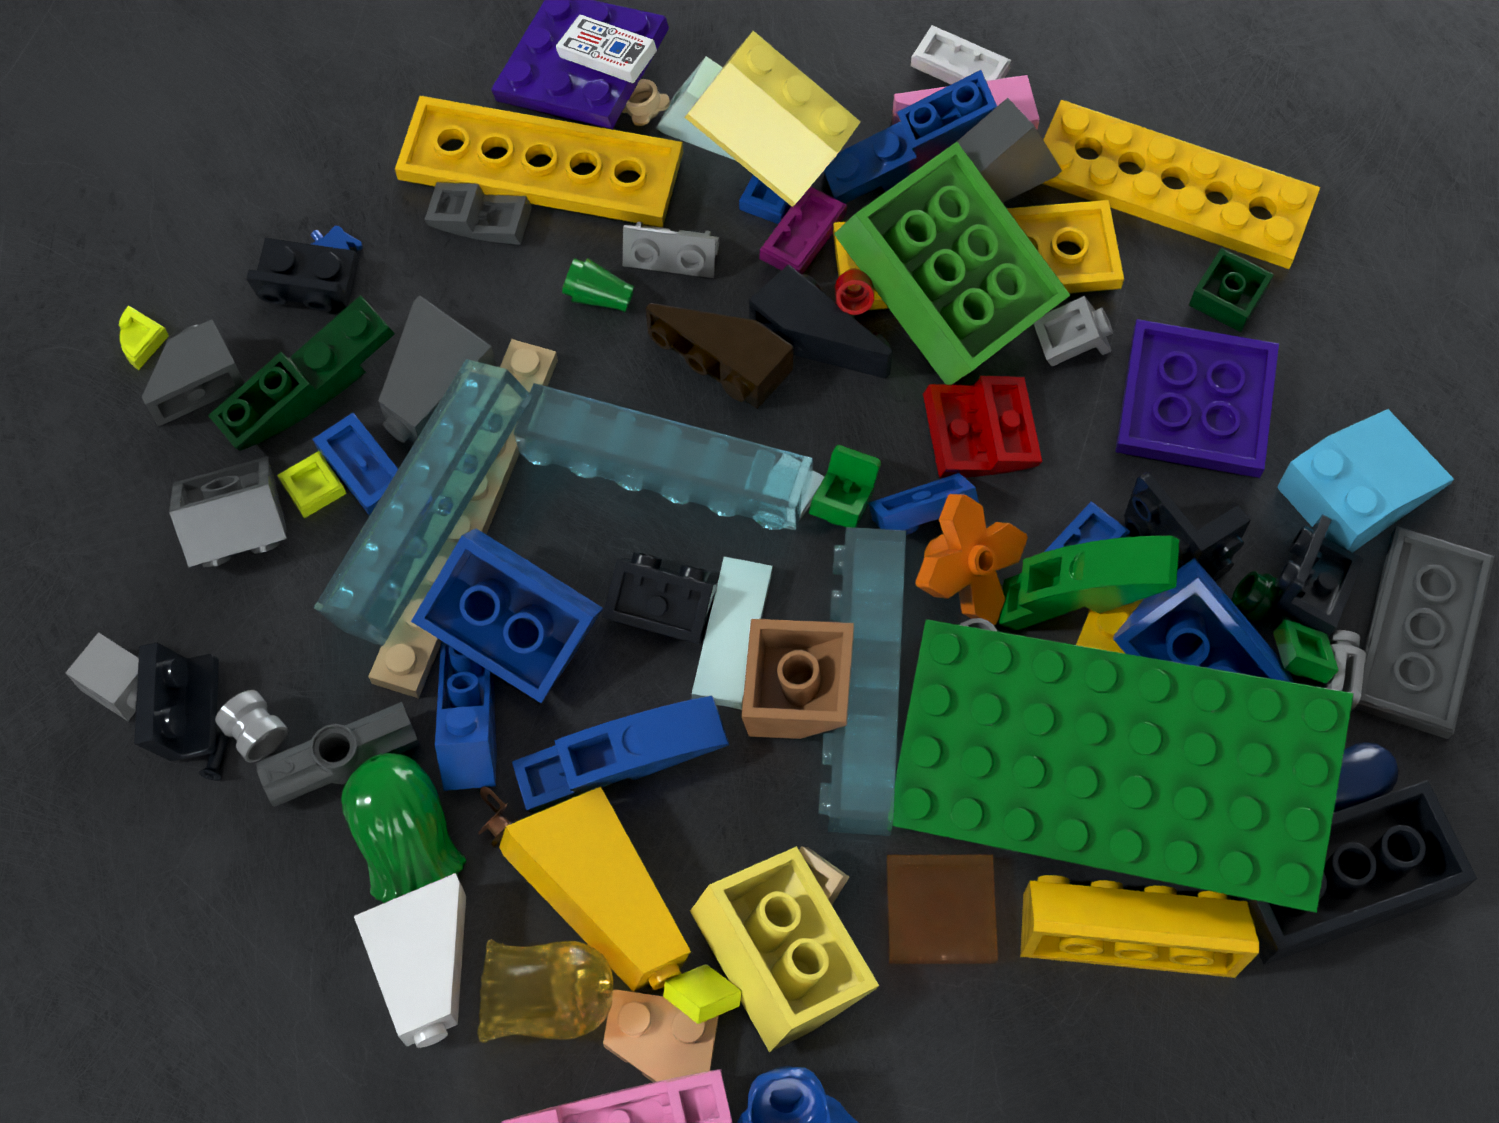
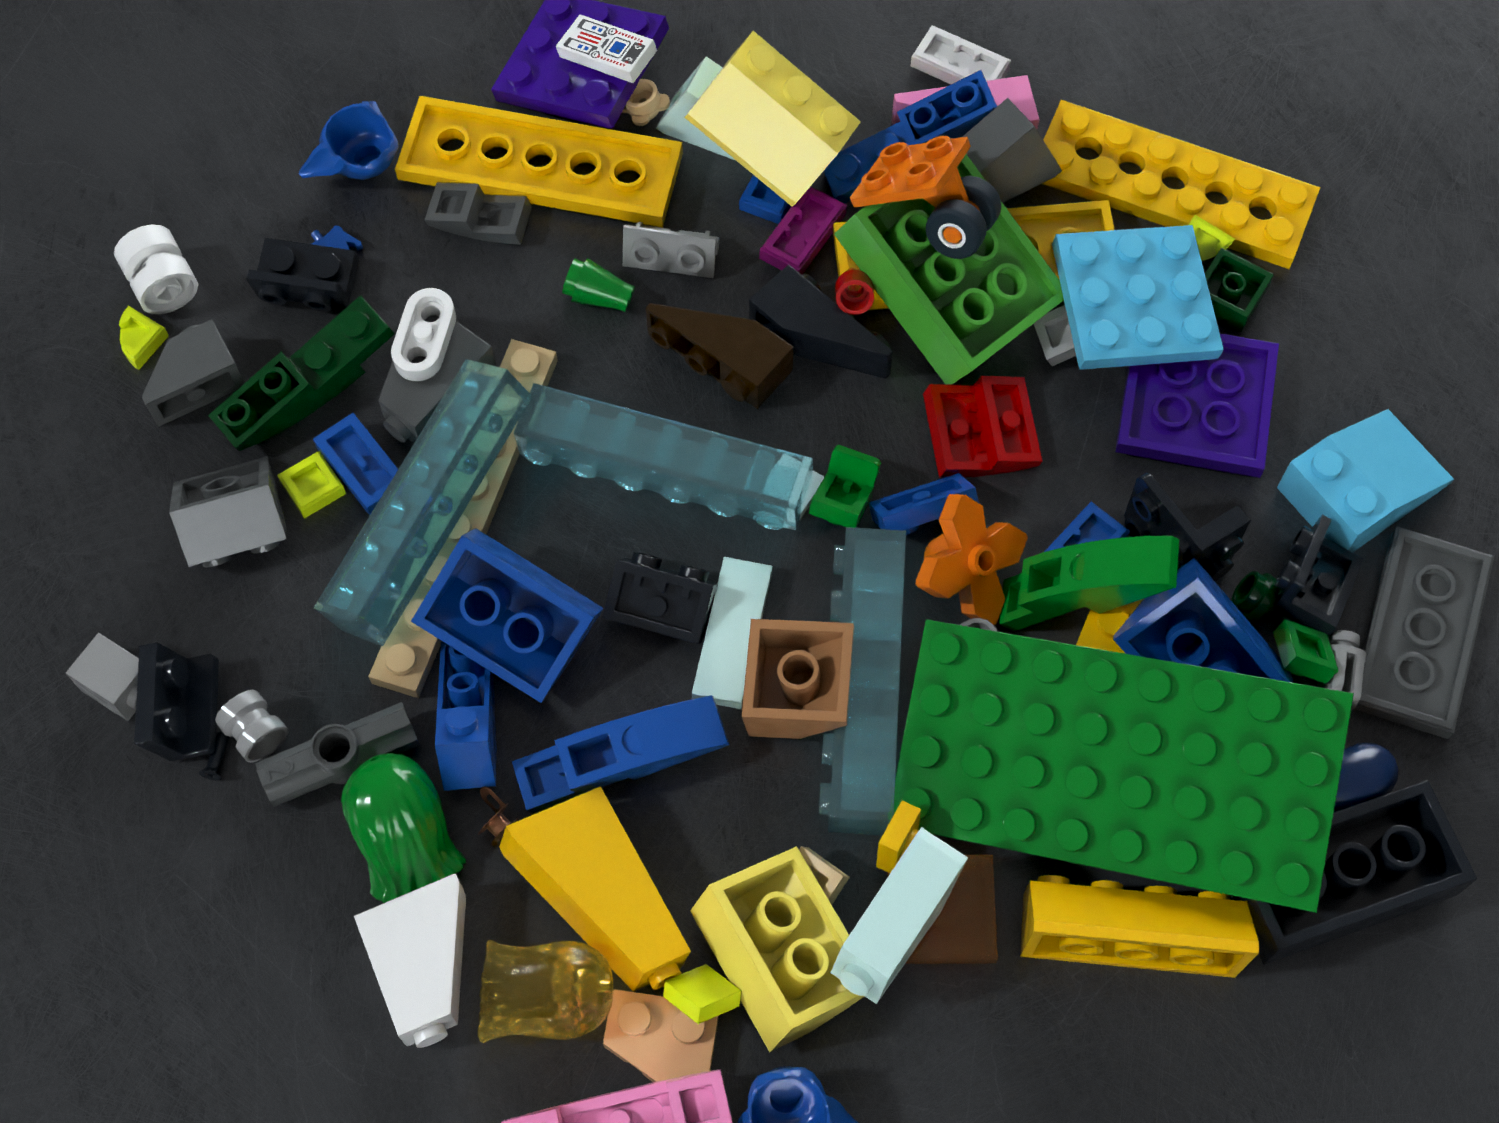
none -> white wheel [114,224,198,315]
none -> blue piece [299,101,399,180]
none -> white plate [391,288,456,381]
none -> light aqua slope [830,827,968,1004]
none -> orange plate [850,136,1001,259]
none -> yellow plate [876,801,921,873]
none -> medium azure plate [1052,225,1224,370]
none -> neon yellow tile [1189,215,1235,261]

